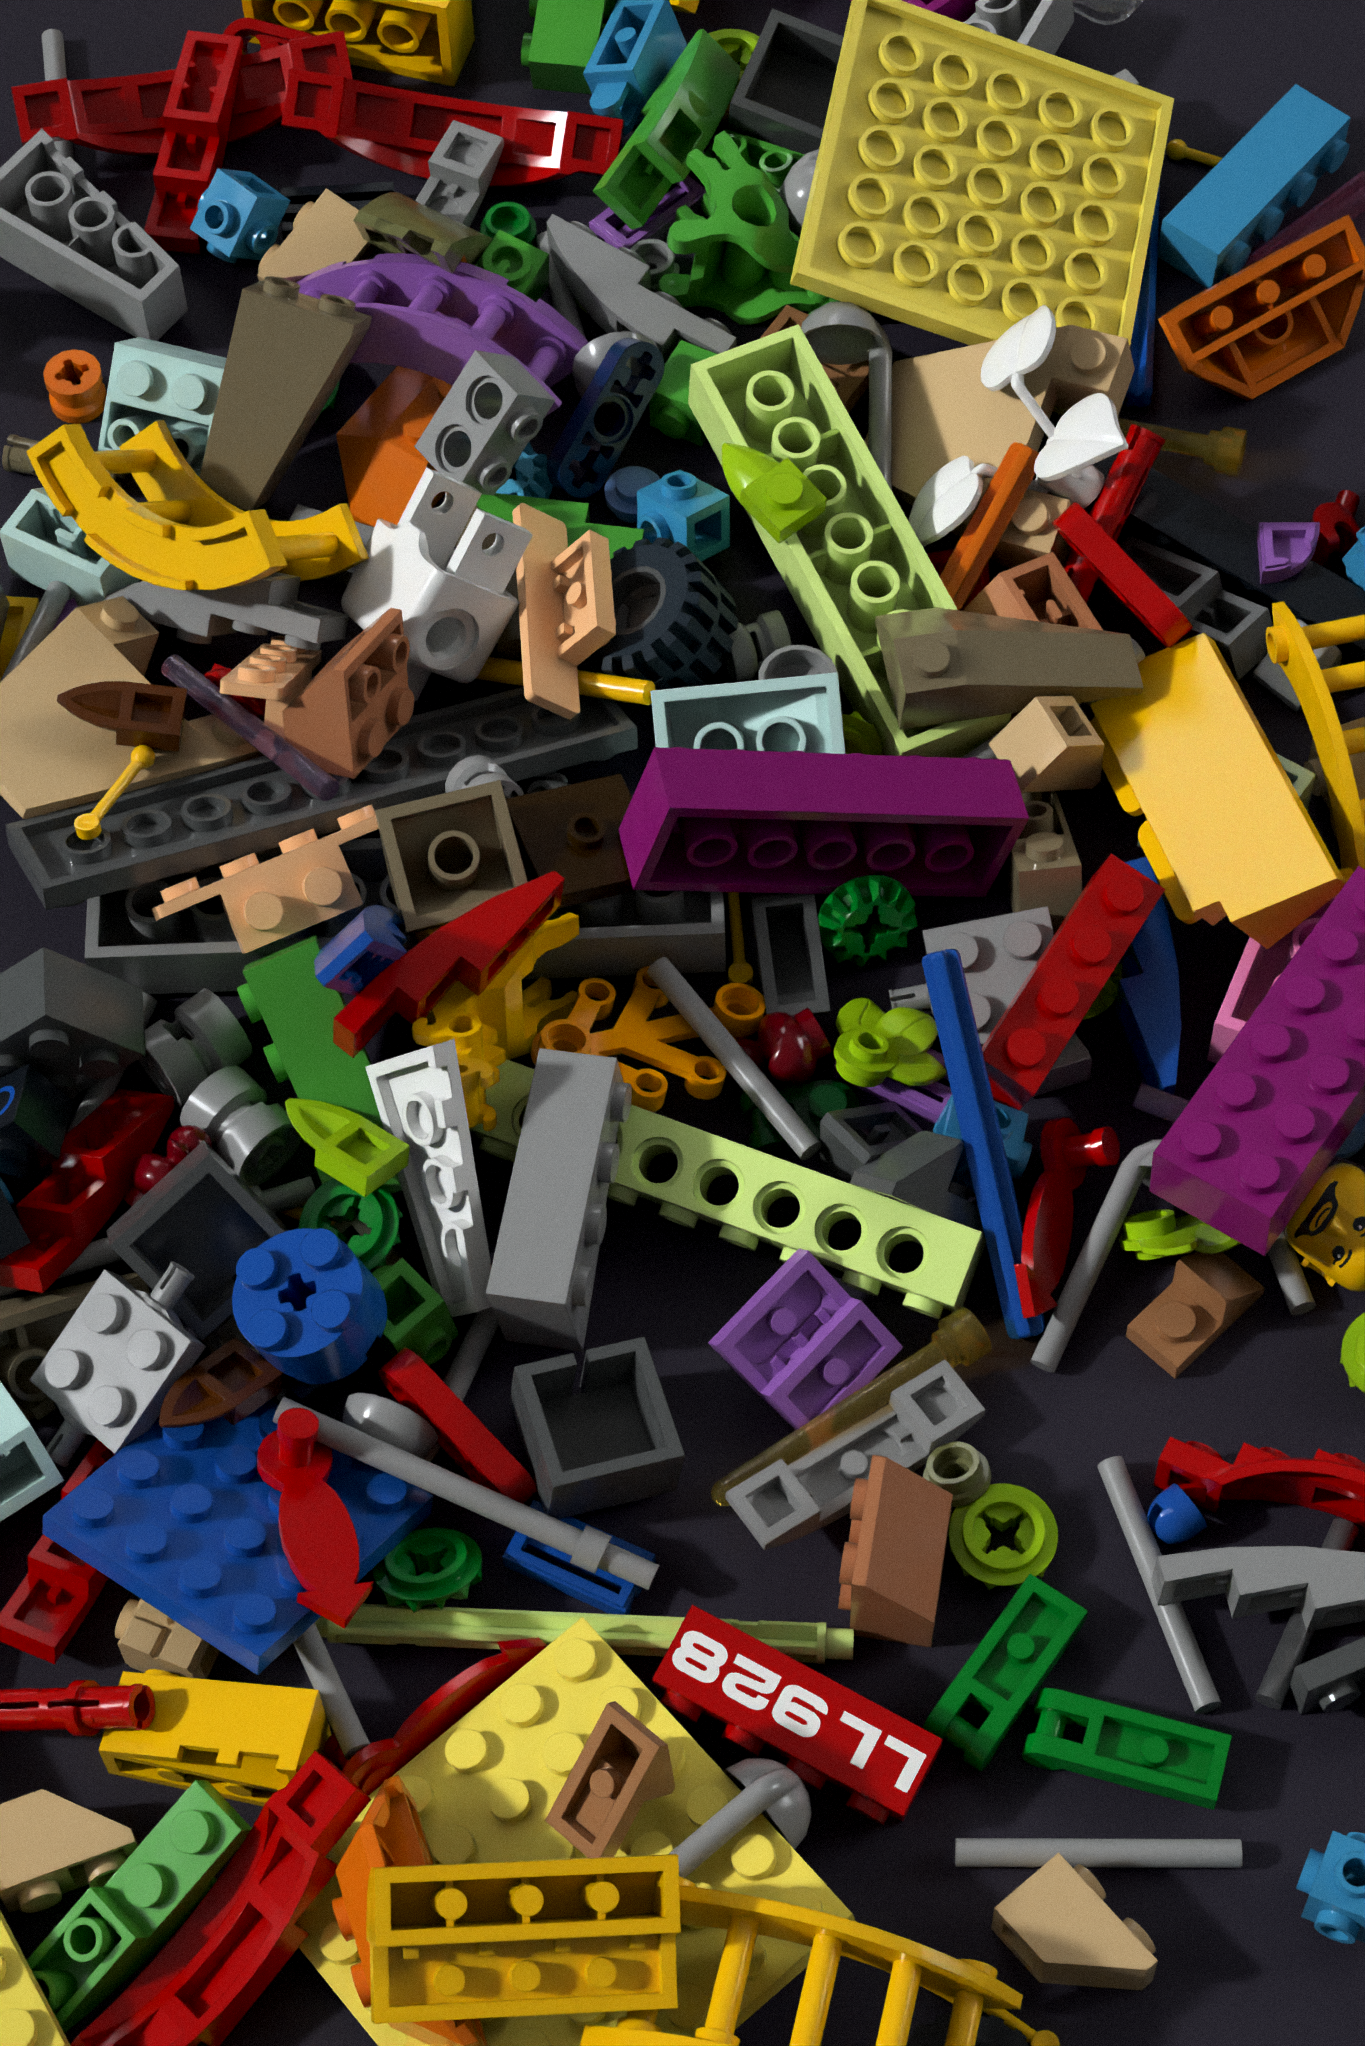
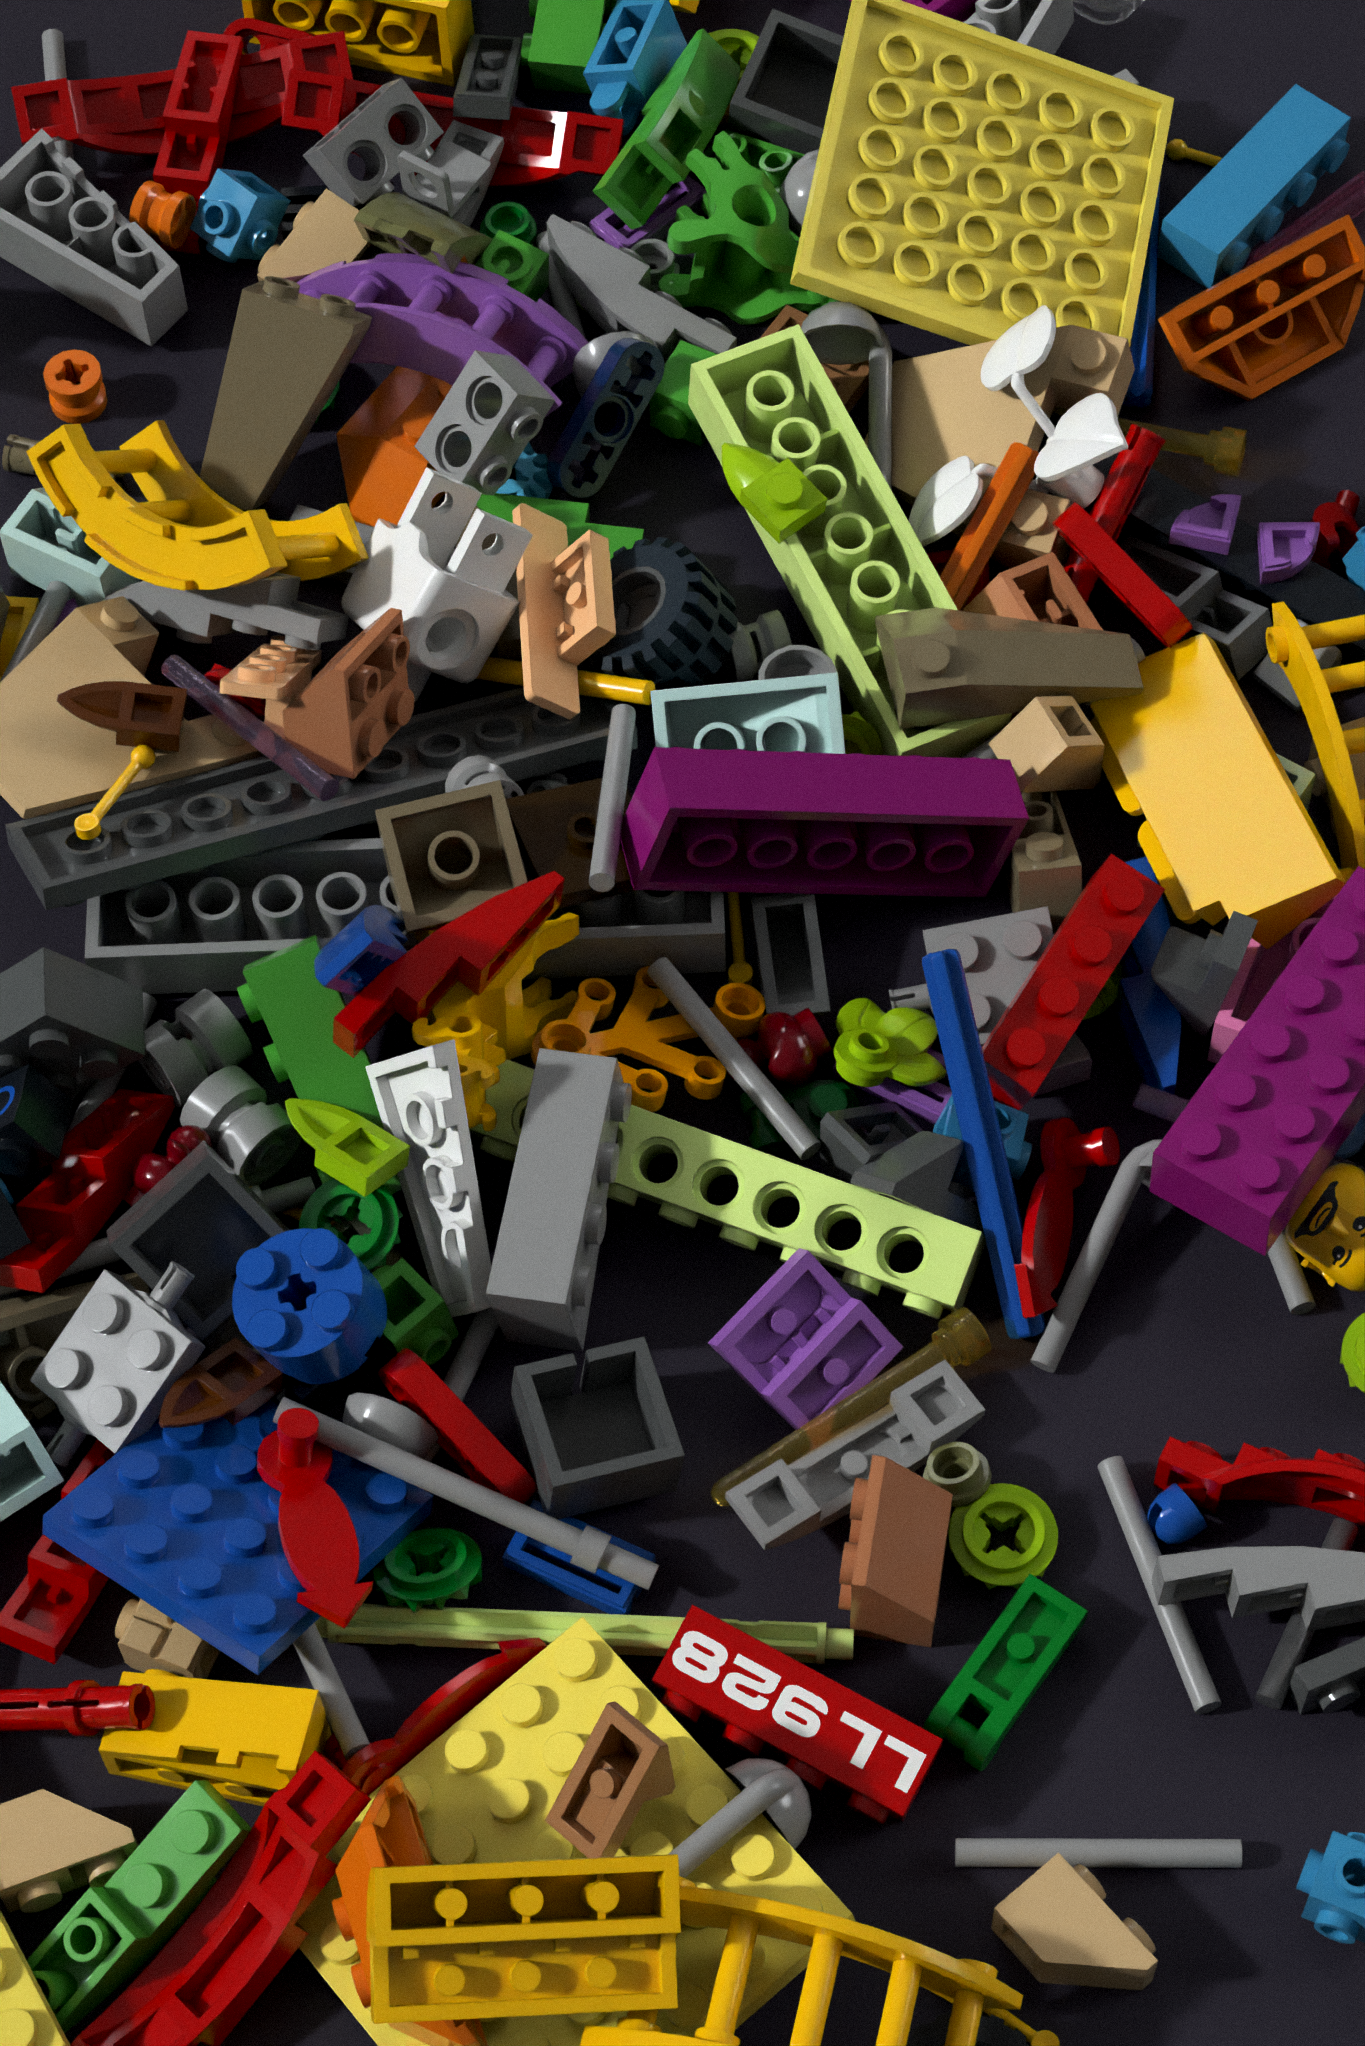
light aqua slope [97,337,227,477] -> none
light nougat bracket [151,804,379,954] -> none
medium blue plate [604,466,660,523] -> none
dark azure brick [637,469,730,562] -> none
green gear [818,875,918,969] -> none
green plate [1022,1688,1232,1810] -> none
lime plate [1119,1209,1240,1260] -> none
medium nougat slope [1126,1252,1265,1379] -> none
none -> orange wheel [129,180,196,249]
none -> light grey brick [303,77,444,207]
none -> light grey bracket [397,141,491,218]
none -> dark grey tile [453,34,523,120]
none -> light grey bar [589,704,636,892]
none -> dark grey slope [1151,911,1258,1036]
none -> medium lavender tile [1169,494,1242,555]

